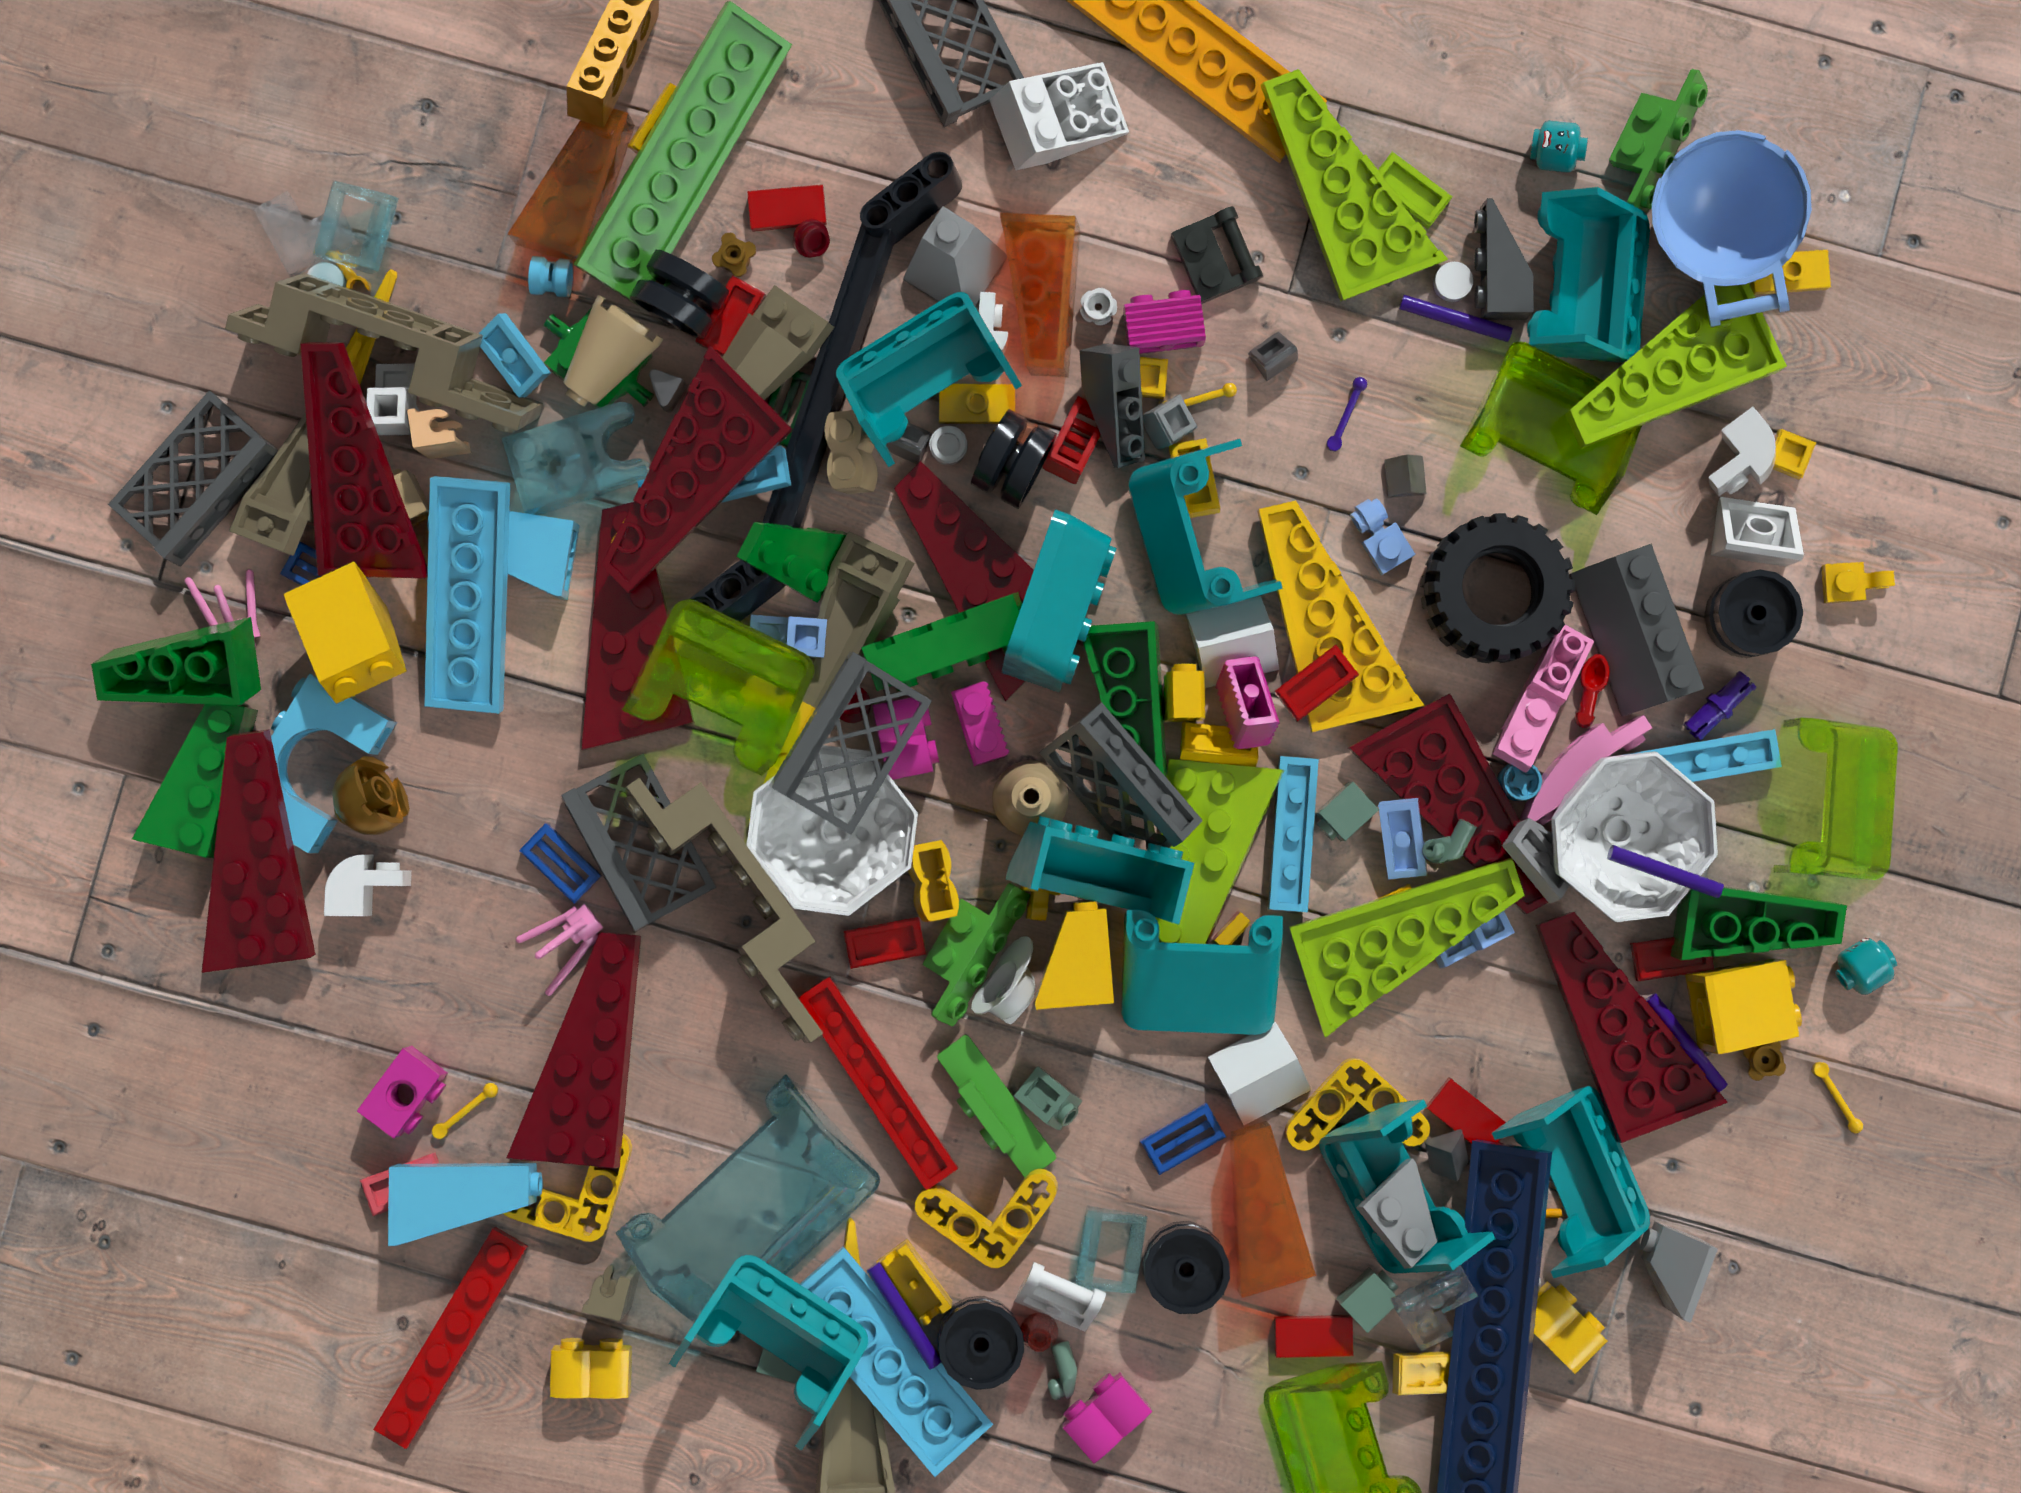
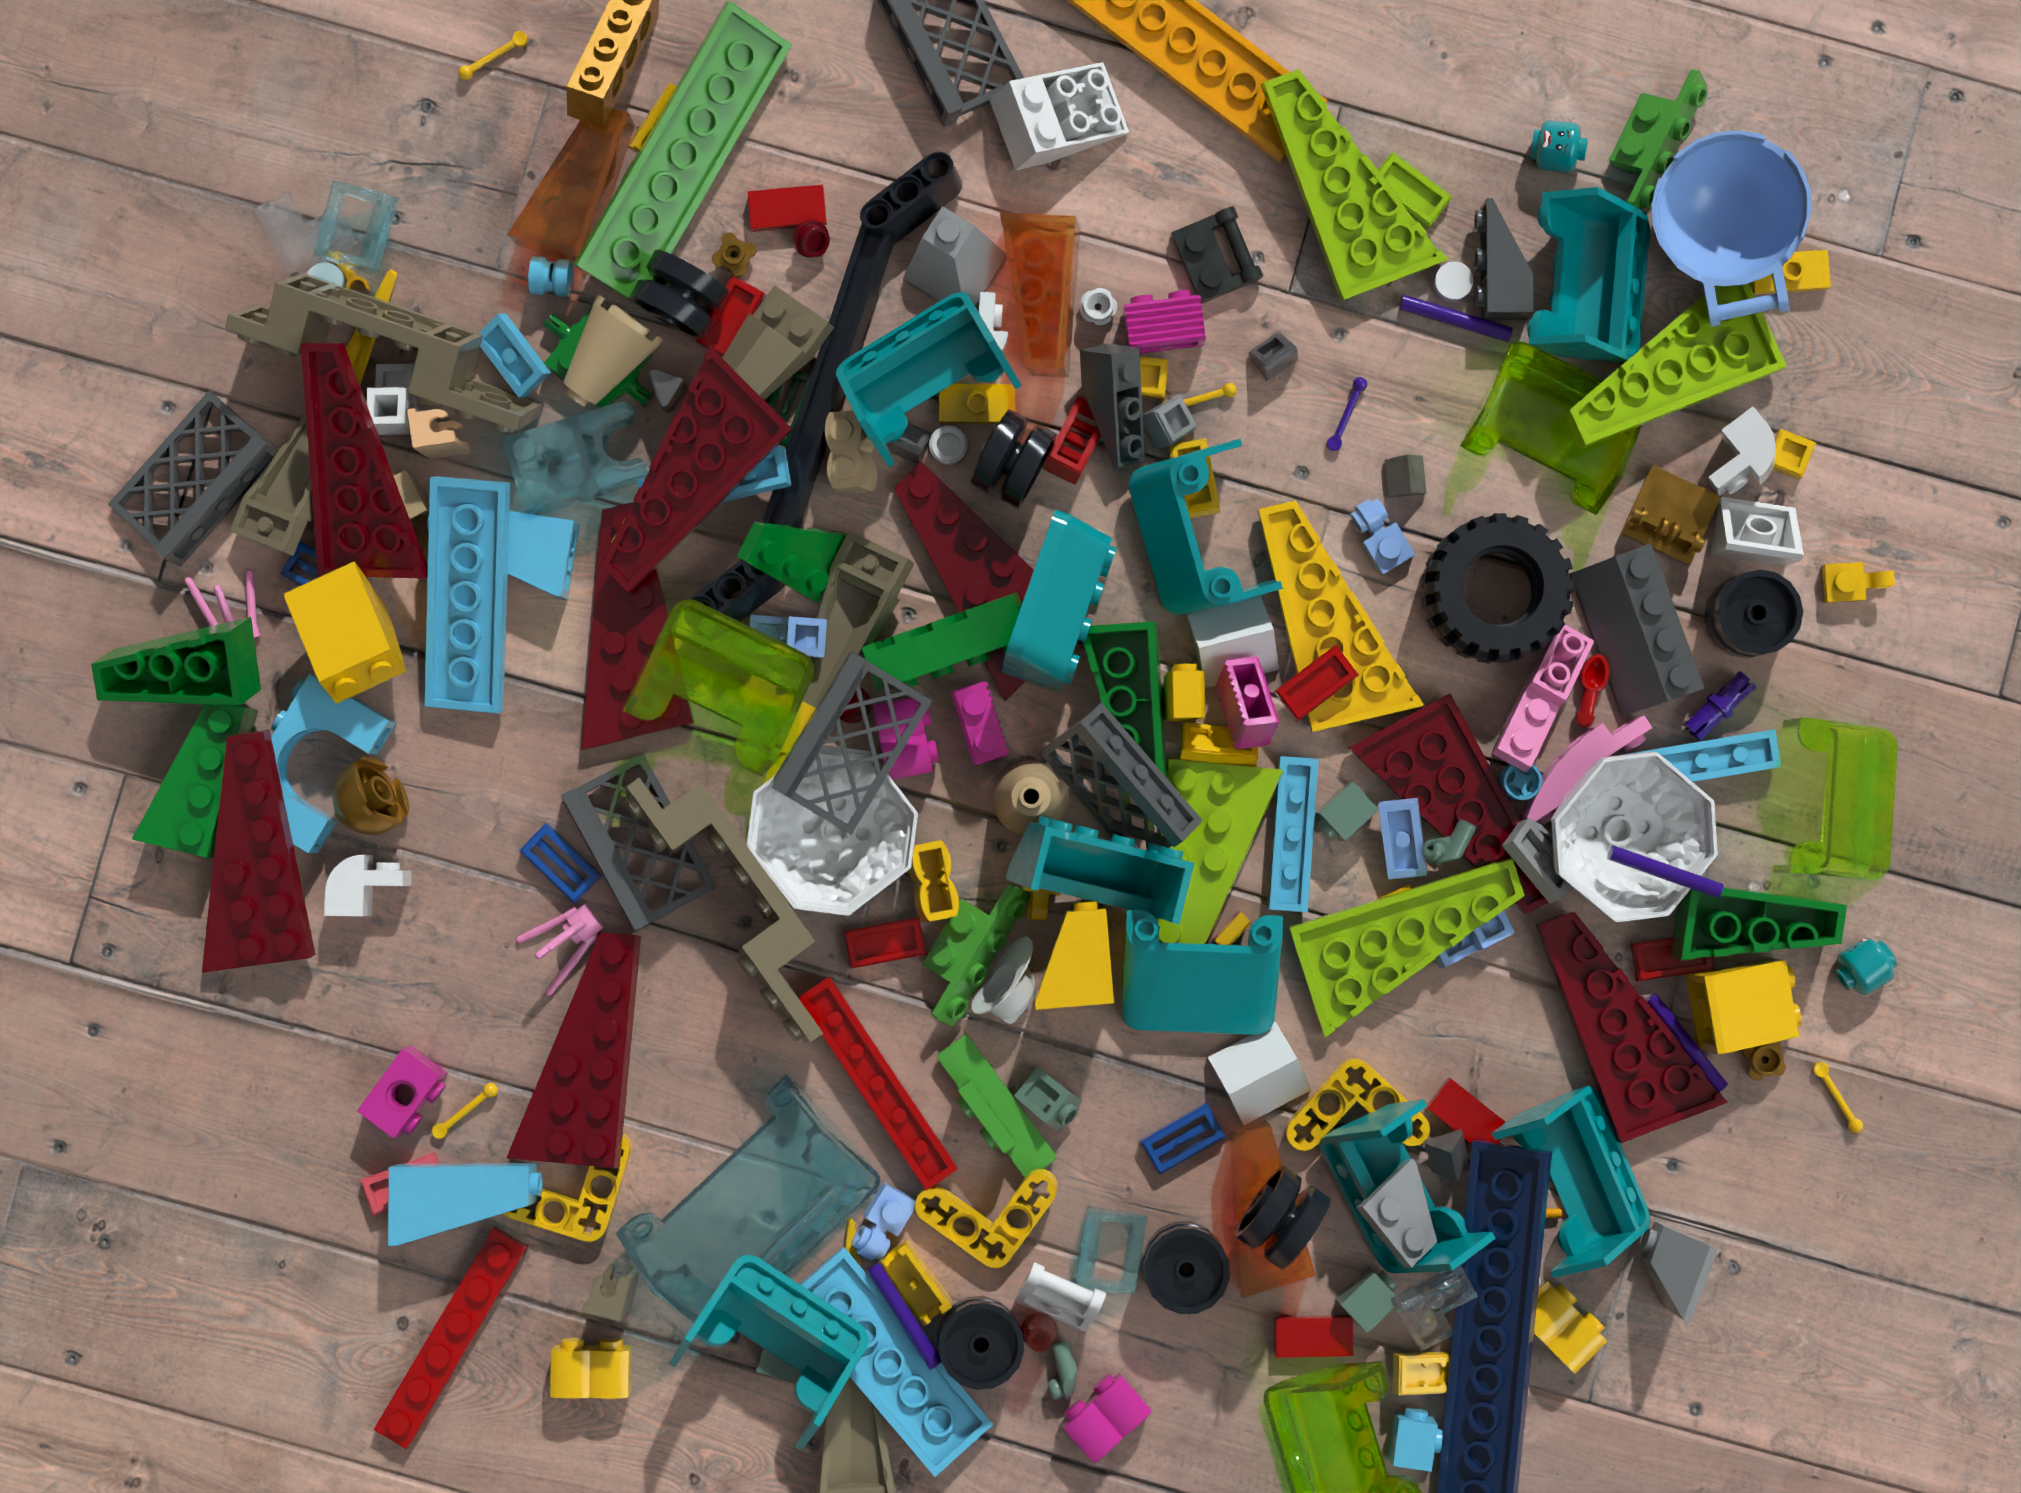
none -> yellow hinge [458,31,528,80]
none -> light blue plate [852,1181,916,1260]
none -> black wheel [1235,1165,1331,1270]
none -> medium azure brick [1388,1407,1442,1472]
none -> pearl gold hinge [1620,464,1722,566]

